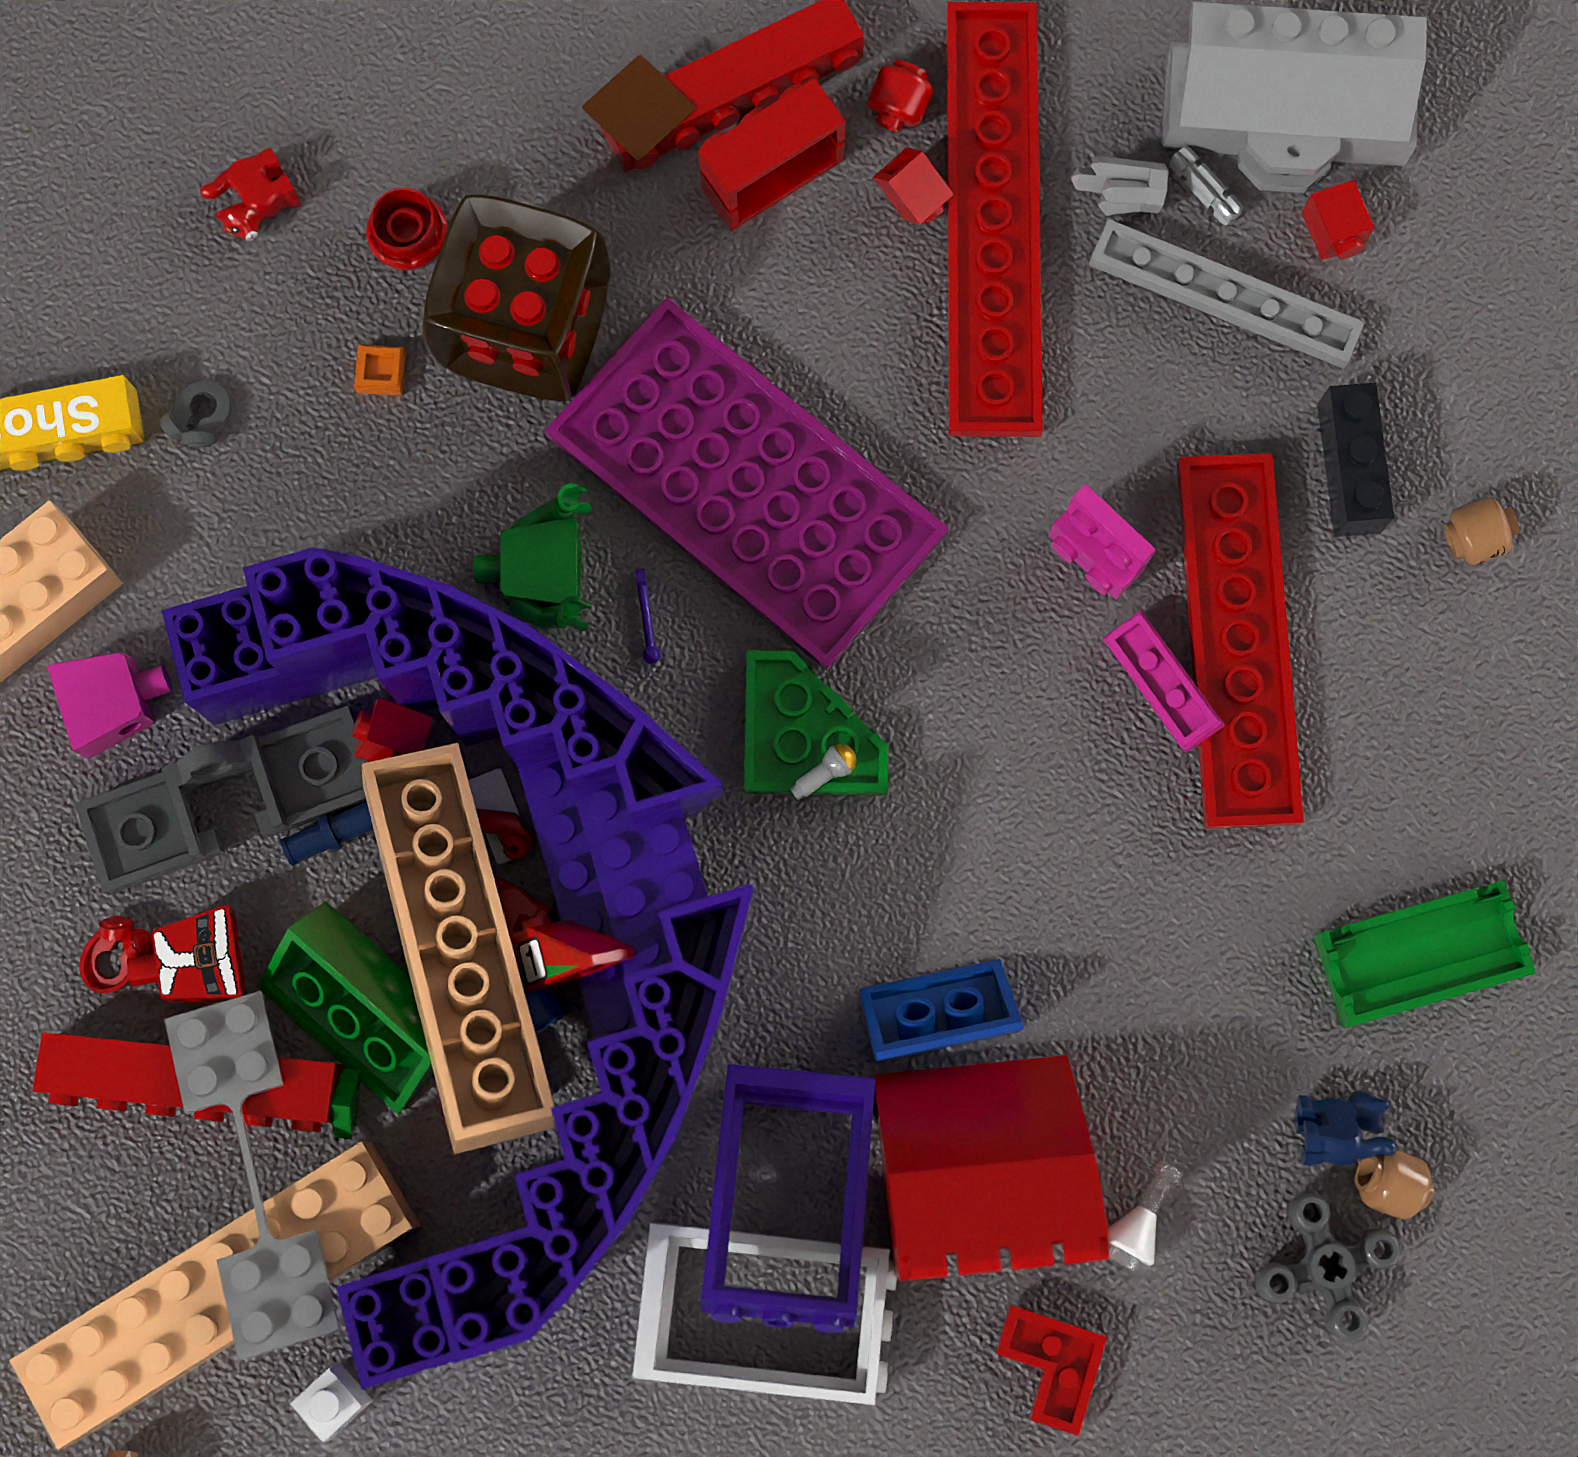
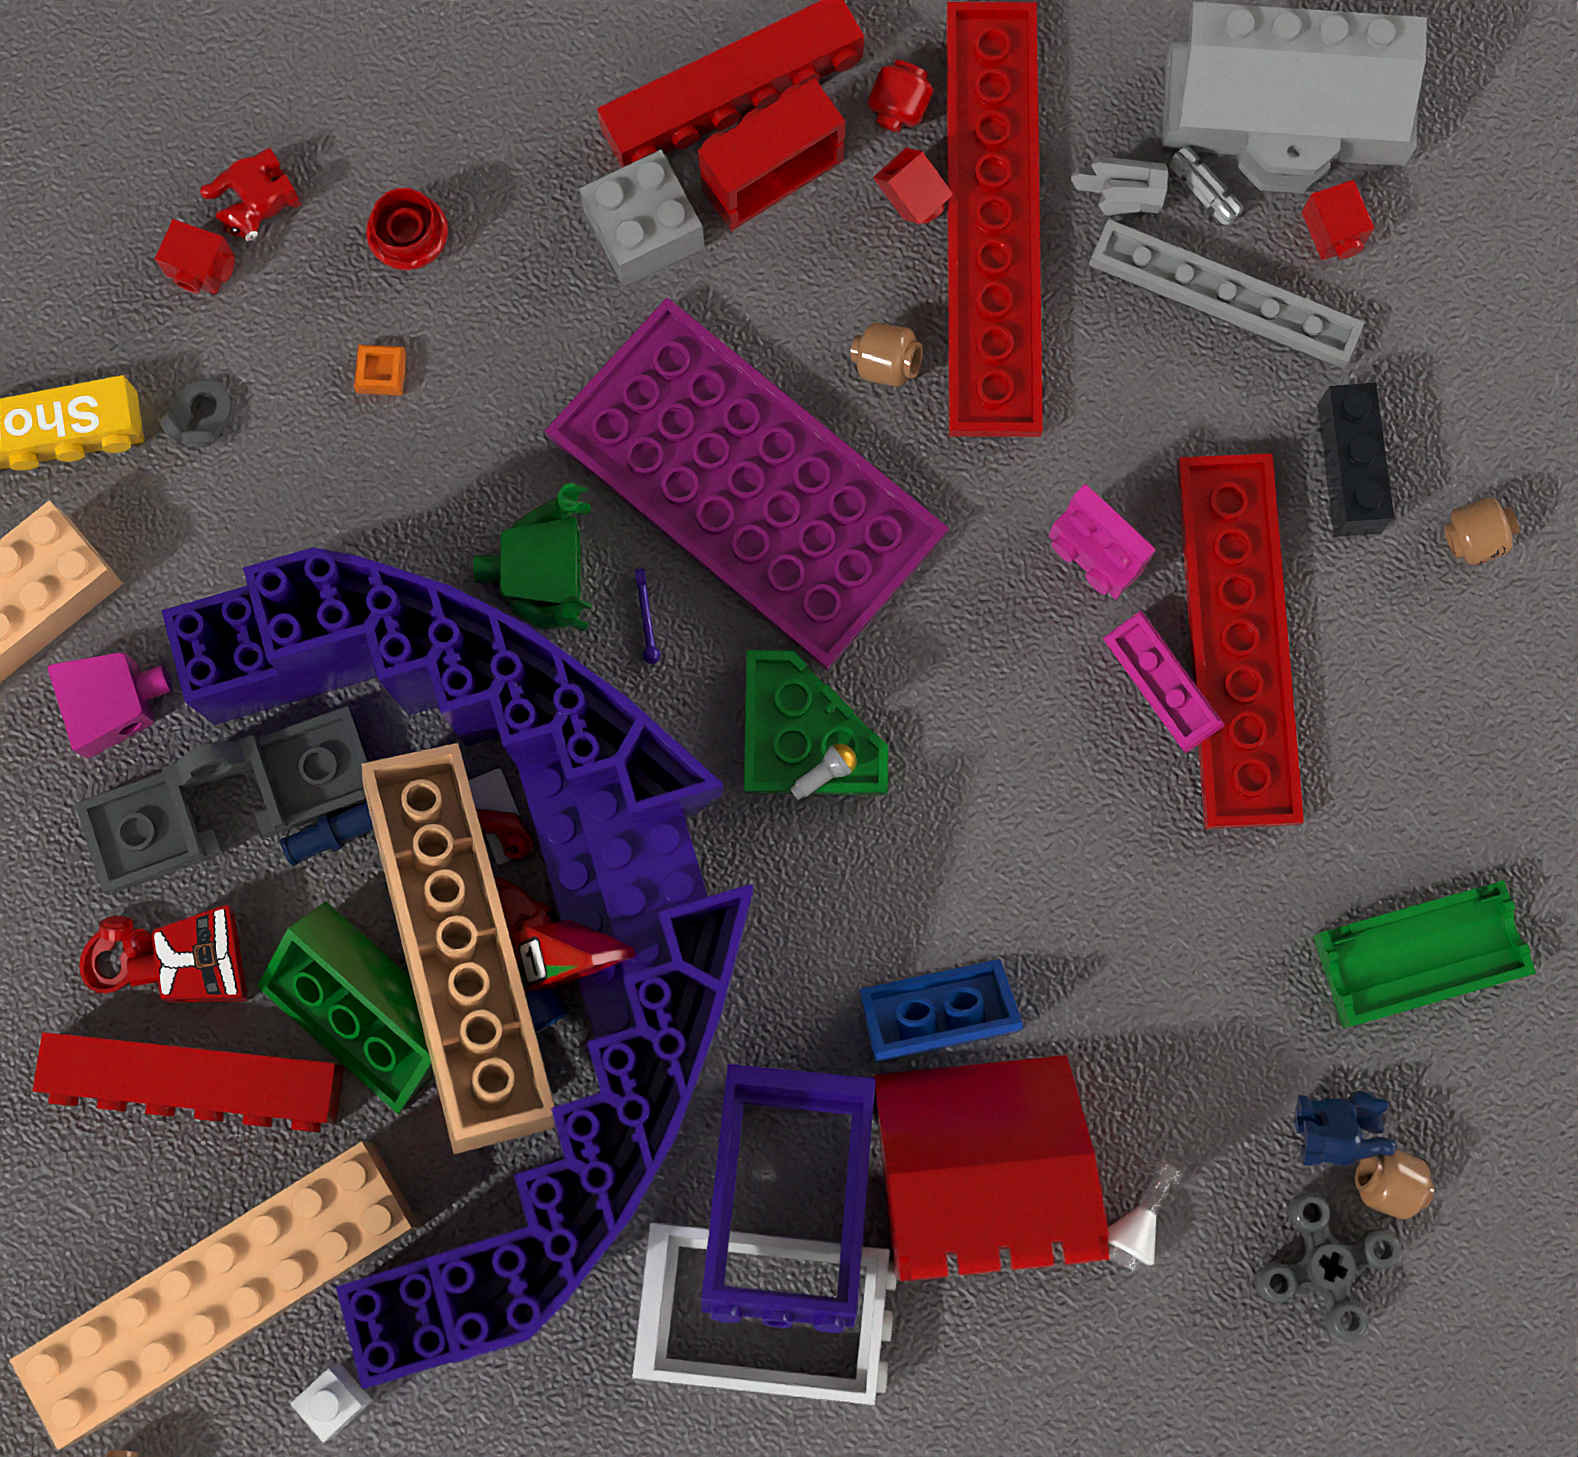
light grey hinge [164,991,341,1361] -> none
green tile [330,1068,361,1139] -> none
red brick [352,698,433,762] -> none
dark brown piece [423,194,611,401] -> none
reddish brown sticker [582,55,696,161] -> none
red plate [995,1304,1107,1436] -> none
none -> red brick [155,219,235,295]
none -> light grey brick [579,149,705,287]
none -> medium nougat head [851,322,923,387]

